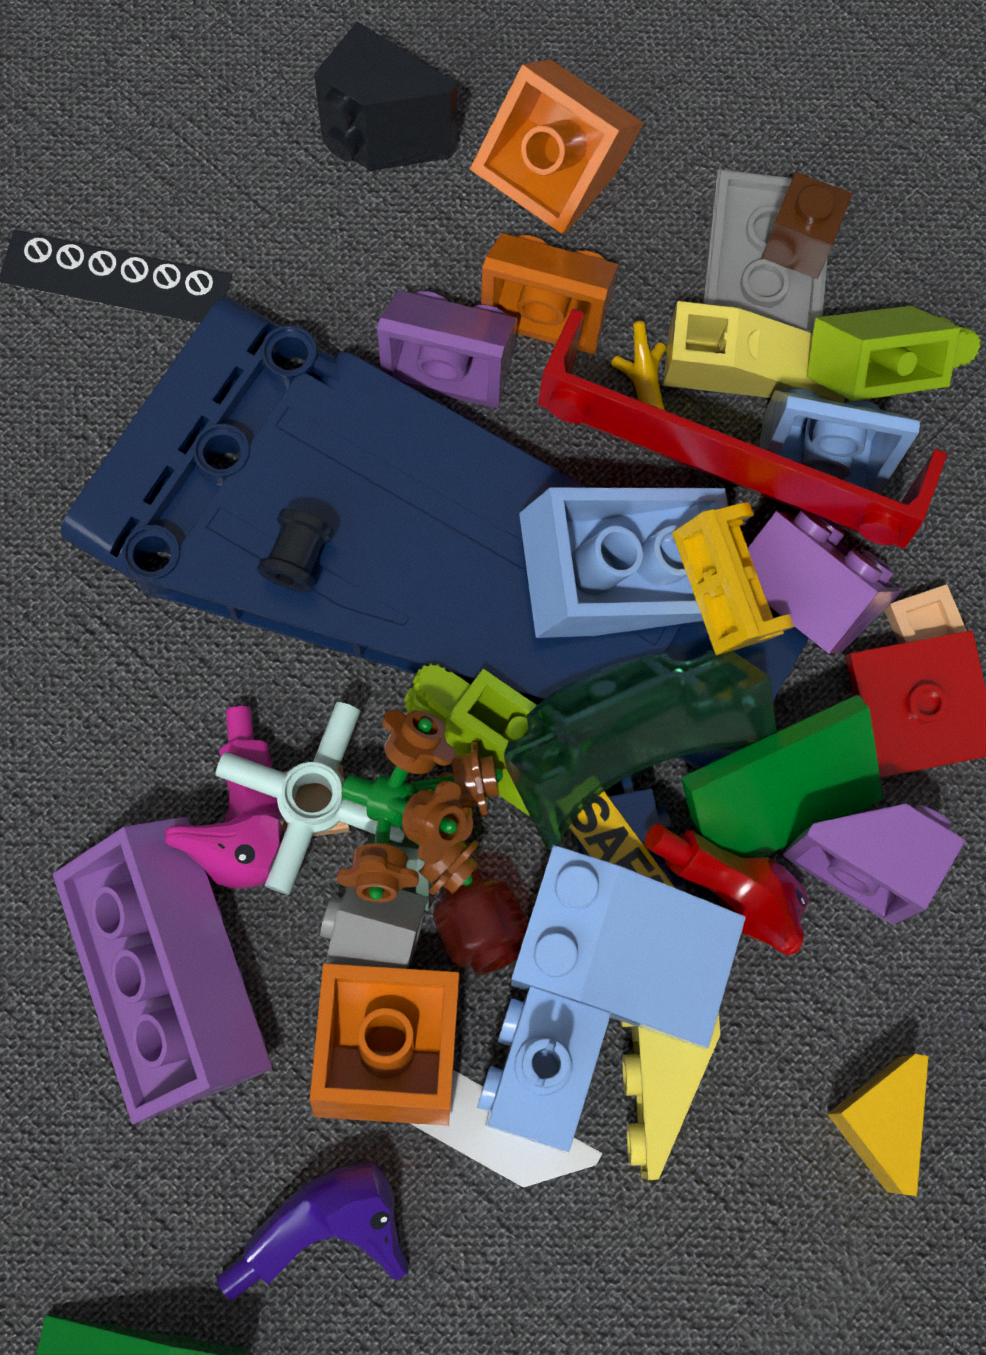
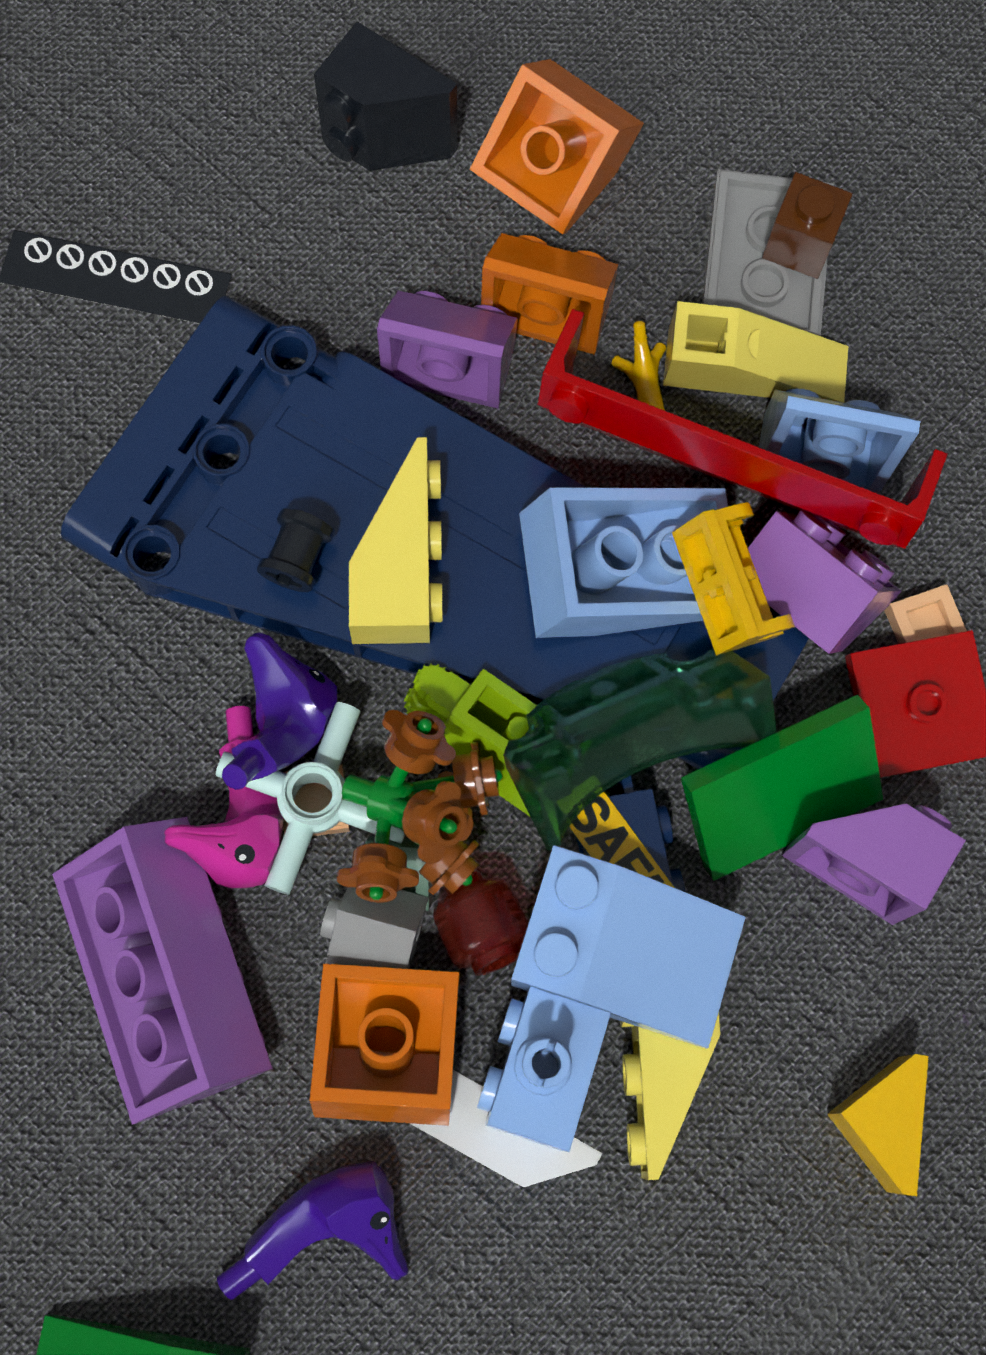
red animal [644,824,808,956] -> none
lime hinge [807,306,981,401] -> none
none -> dark purple animal [222,632,337,790]
none -> light yellow slope [349,437,443,644]

